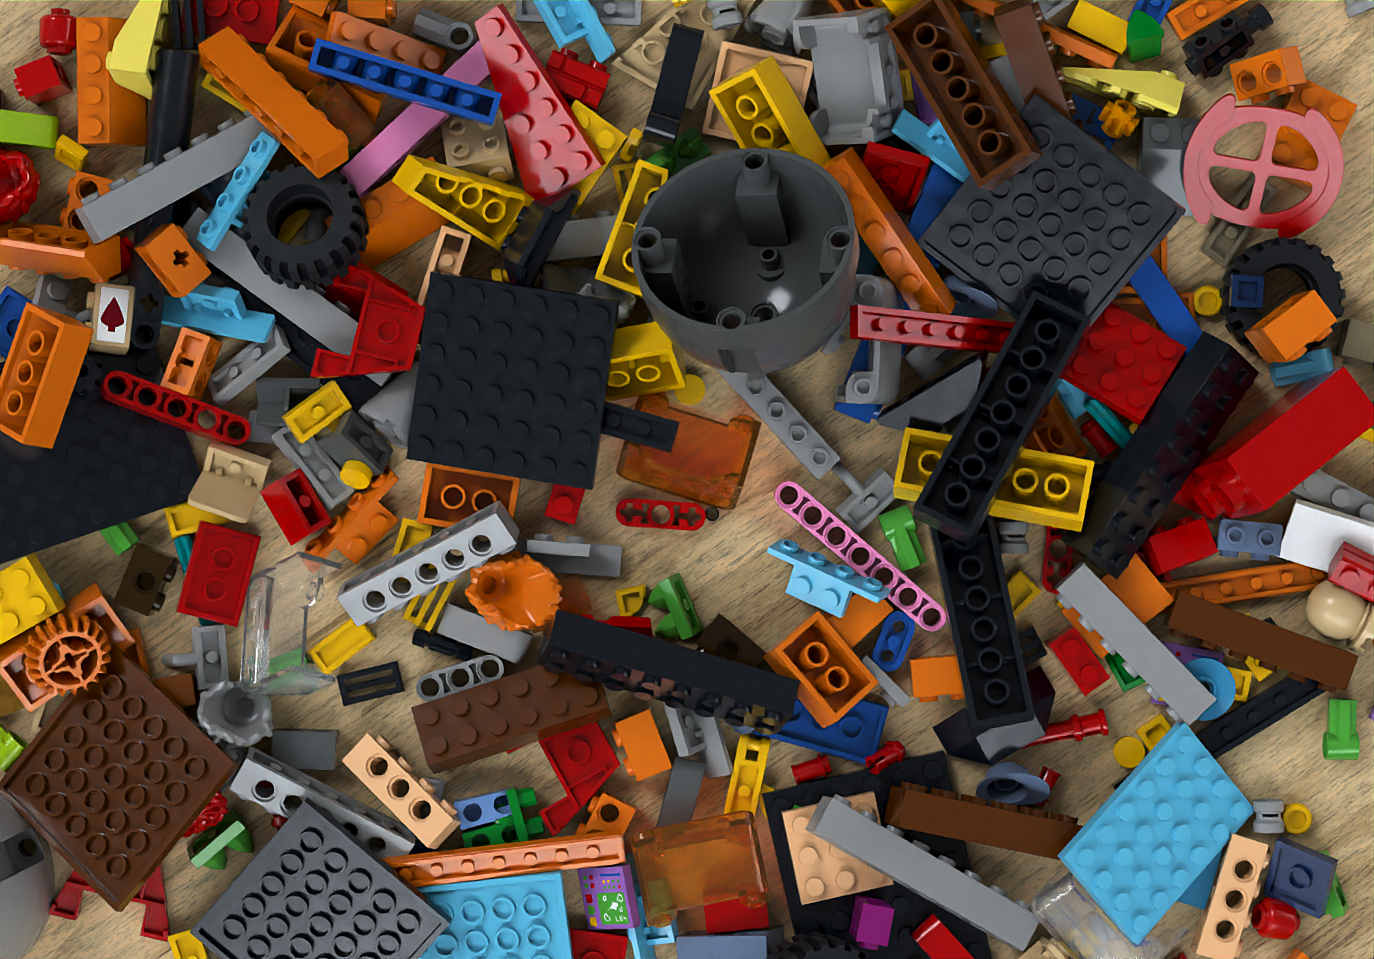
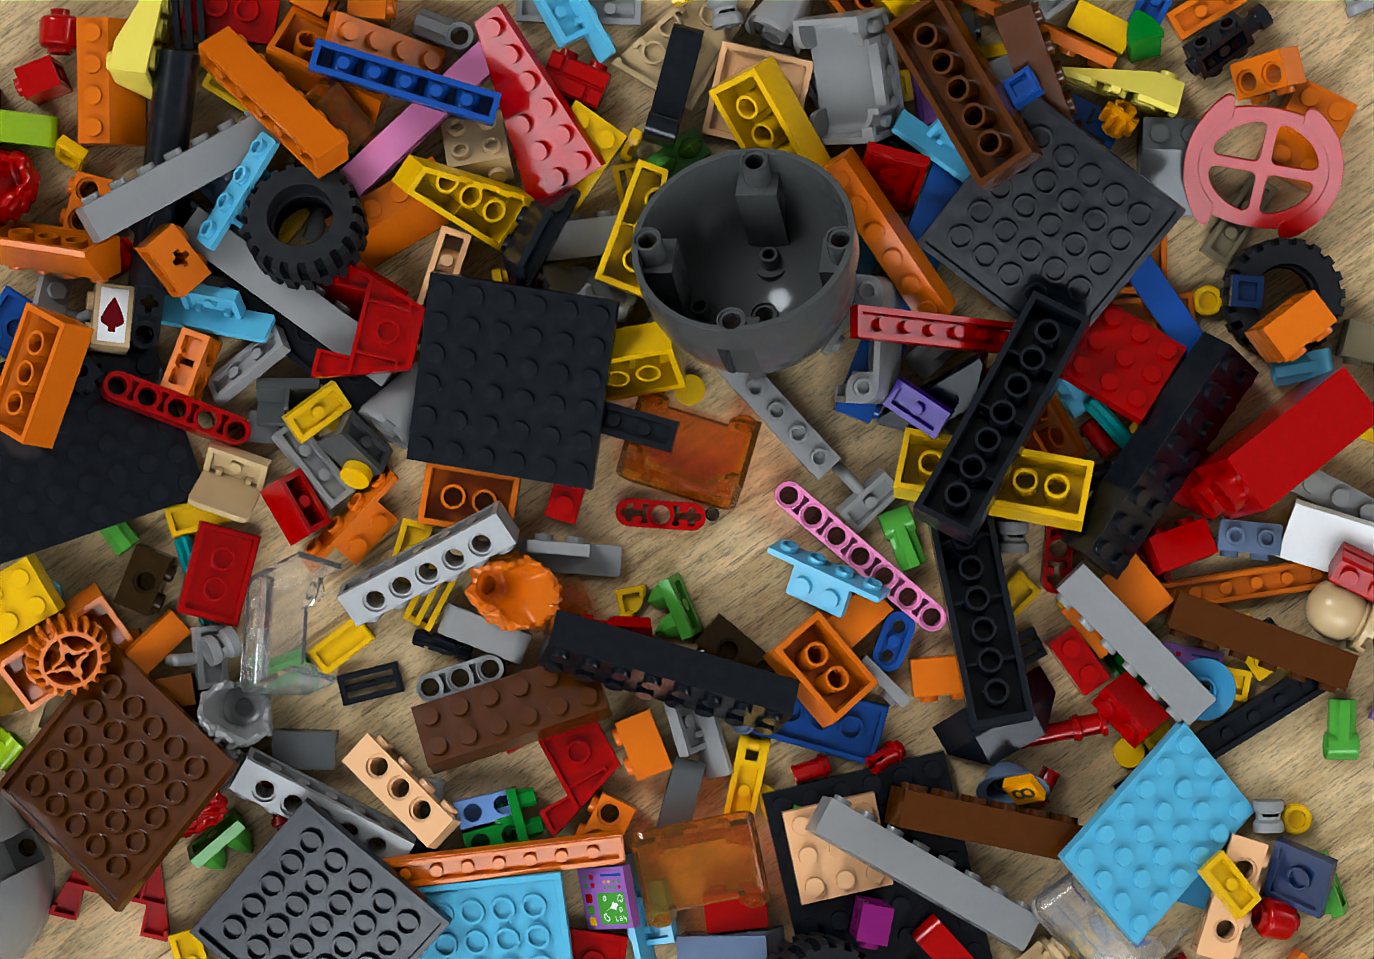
sand blue piece [943,274,999,318] -> none
none -> orange tile [124,609,191,675]
none -> light grey wheel [199,626,242,667]
none -> dark purple plate [883,377,954,439]
none -> blue tile [1002,65,1045,111]
none -> light orange tile [1002,773,1046,805]
none -> red brick [1092,671,1170,749]
none -> yellow plate [1197,850,1262,920]

